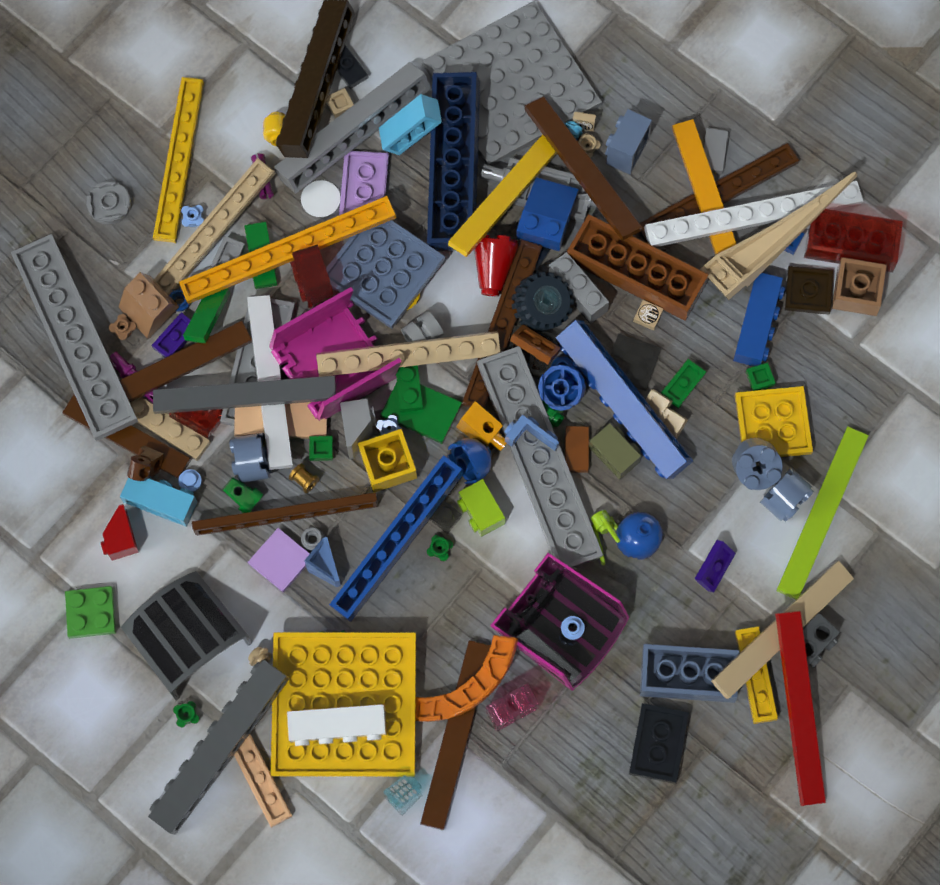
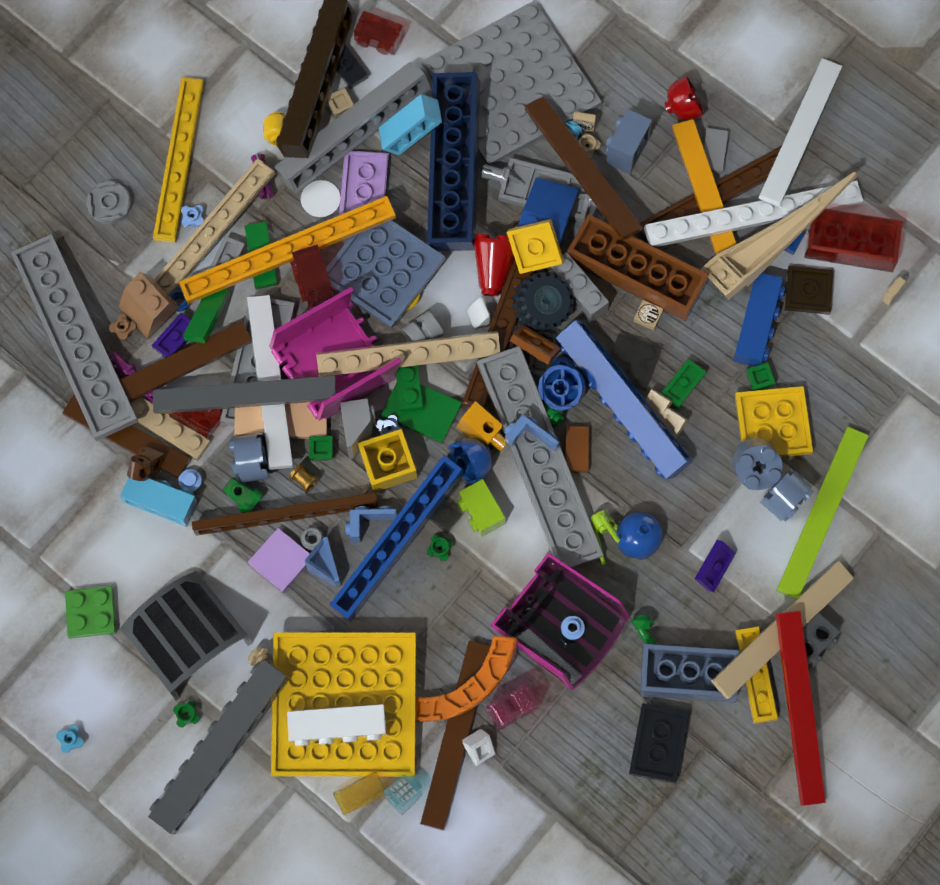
red slope [101,504,139,561] -> none
light nougat tile [234,734,292,828] -> none
yellow tile [448,134,557,257] -> none
olive brick [589,423,641,480] -> none
medium nougat brick [832,257,886,316] -> none
none -> medium azure plate [56,725,84,753]
none -> clear yellow tile [333,772,387,815]
none -> medium blue bracket [346,506,397,543]
none -> clear red brick [353,11,404,55]
none -> white slope [462,729,496,766]
none -> white slope [467,297,490,329]
none -> yellow plate [507,219,564,274]
none -> green plate [631,615,656,645]
none -> red cylinder [665,76,704,121]
none -> white tile [759,58,842,207]
none -> tan tile [883,277,906,305]

